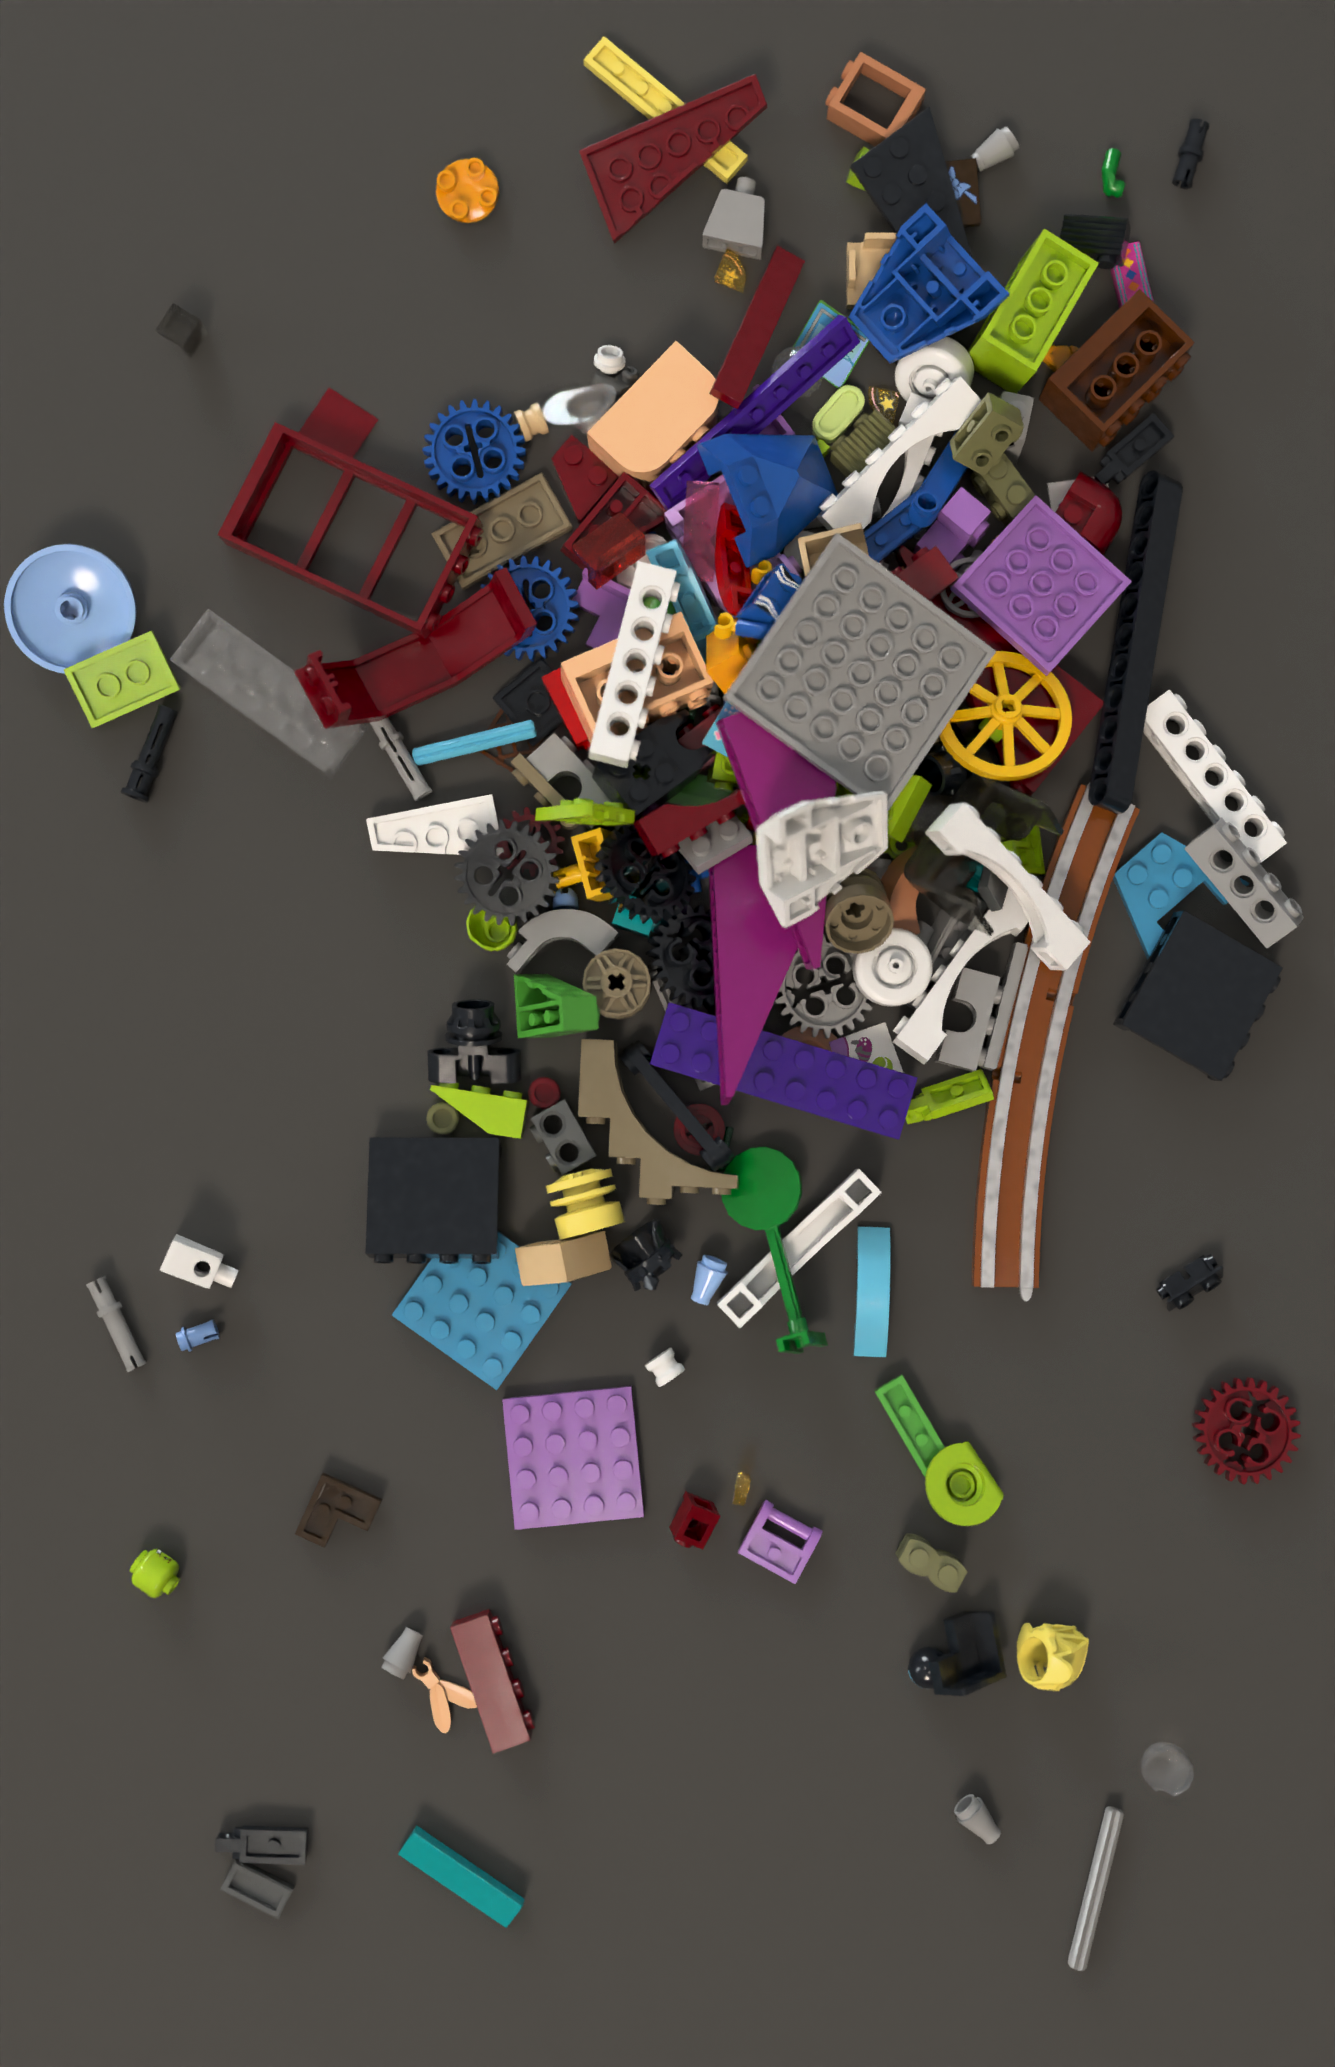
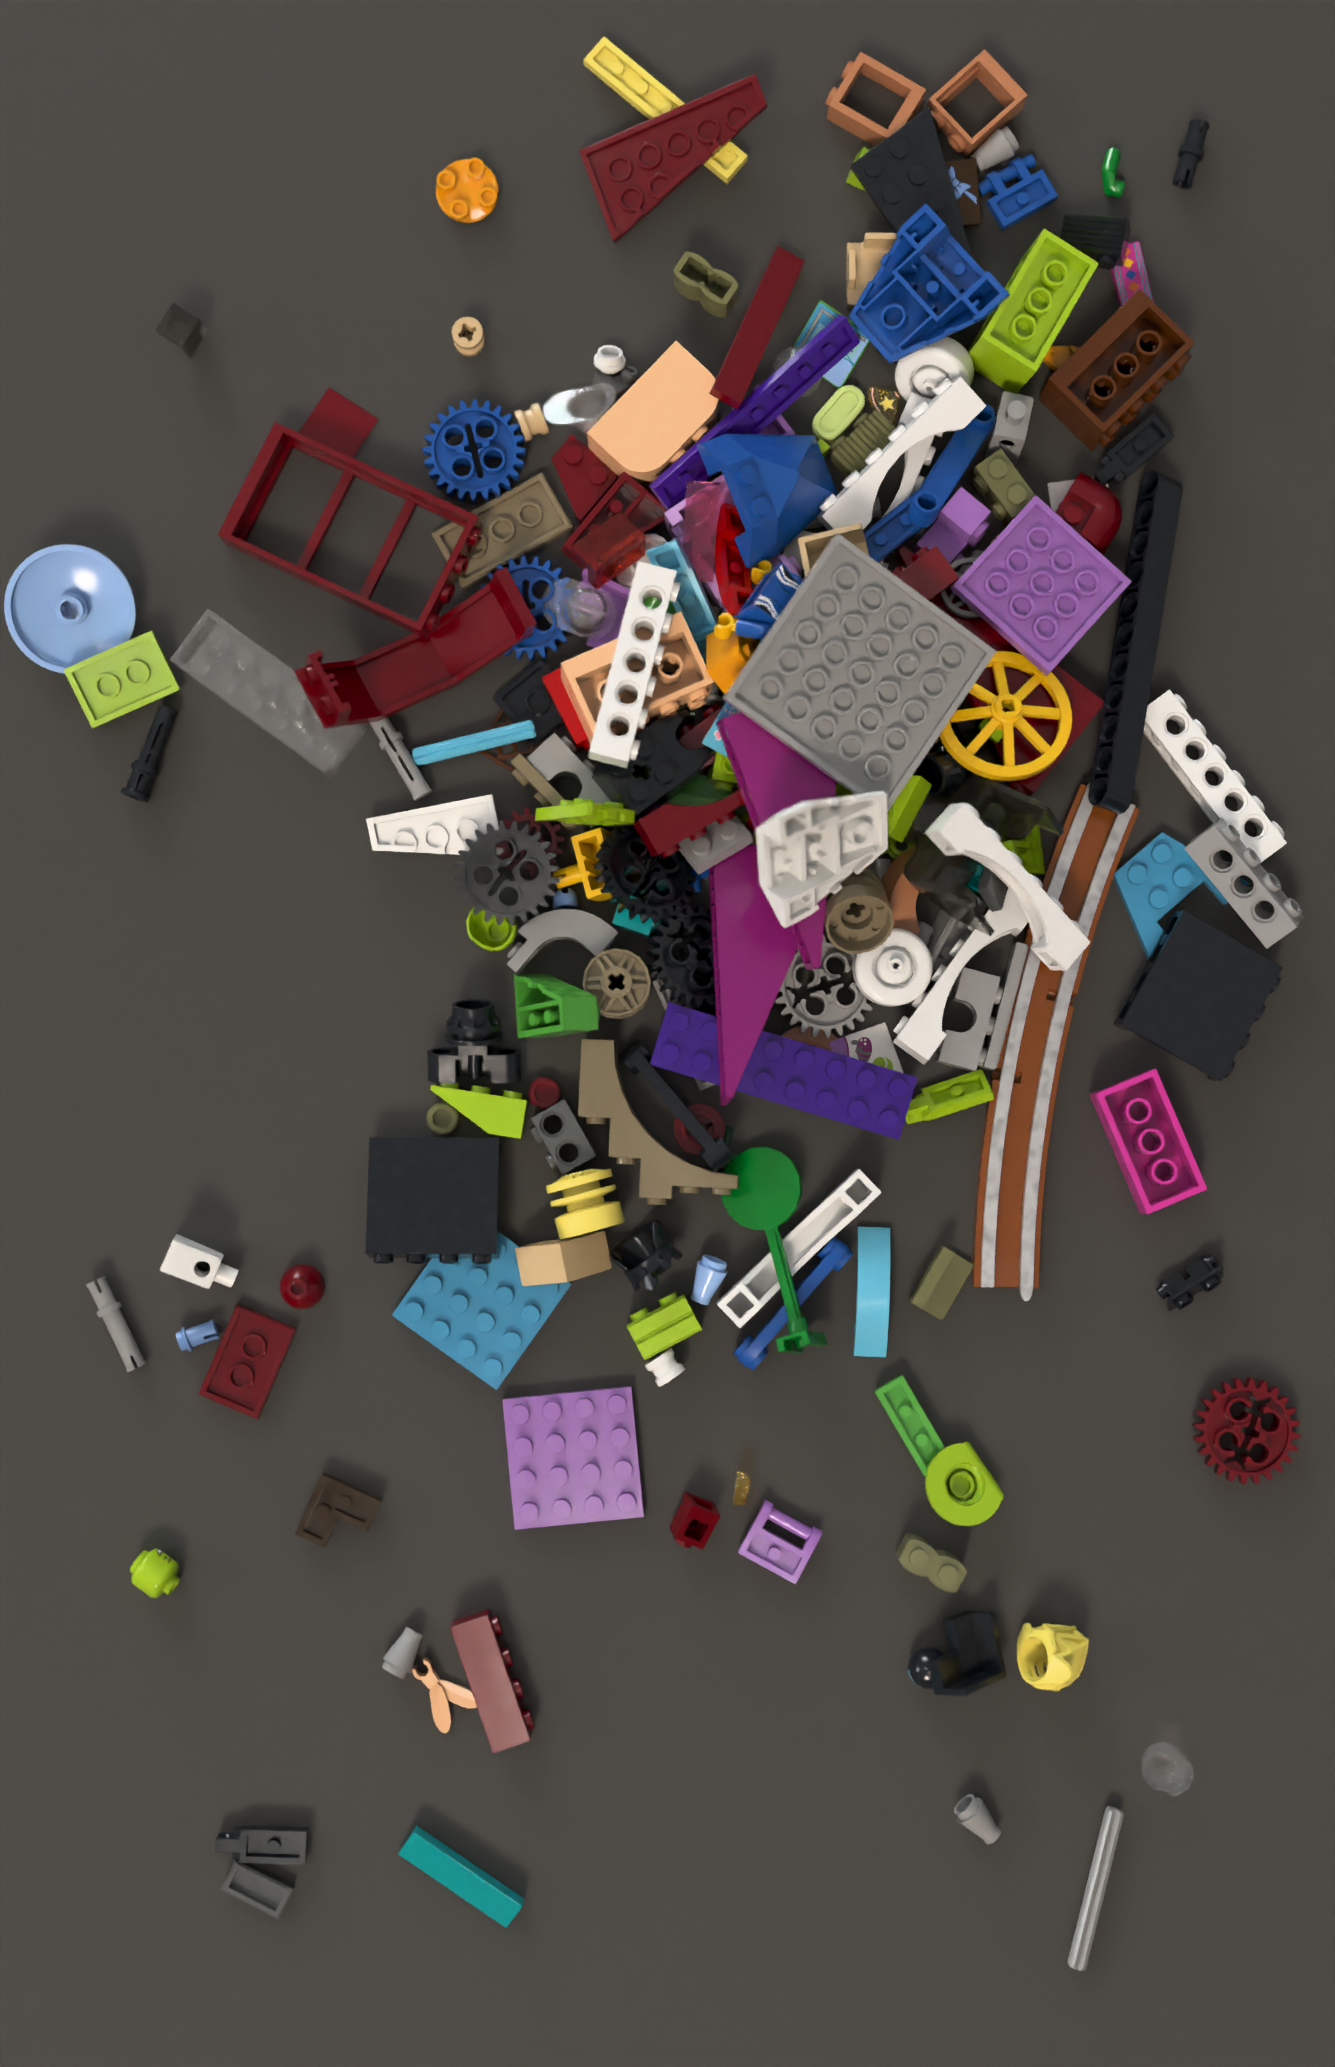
light grey torso [702,177,765,260] -> none
clear yellow tile [714,249,746,293] -> none
olive brick [950,392,1024,476] -> none
none -> dark red tile [198,1304,297,1419]
none -> dark red brick [279,1264,325,1309]
none -> tan wheel [451,317,485,356]
none -> clear piece [542,578,617,639]
none -> lime brick [626,1292,702,1360]
none -> olive brick [673,252,739,318]
none -> blue piece [733,1236,853,1371]
none -> olive panel [908,1245,973,1320]
none -> nougat window [926,49,1028,158]
none -> blue plate [978,154,1058,231]
none -> dark pink brick [1089,1069,1207,1214]

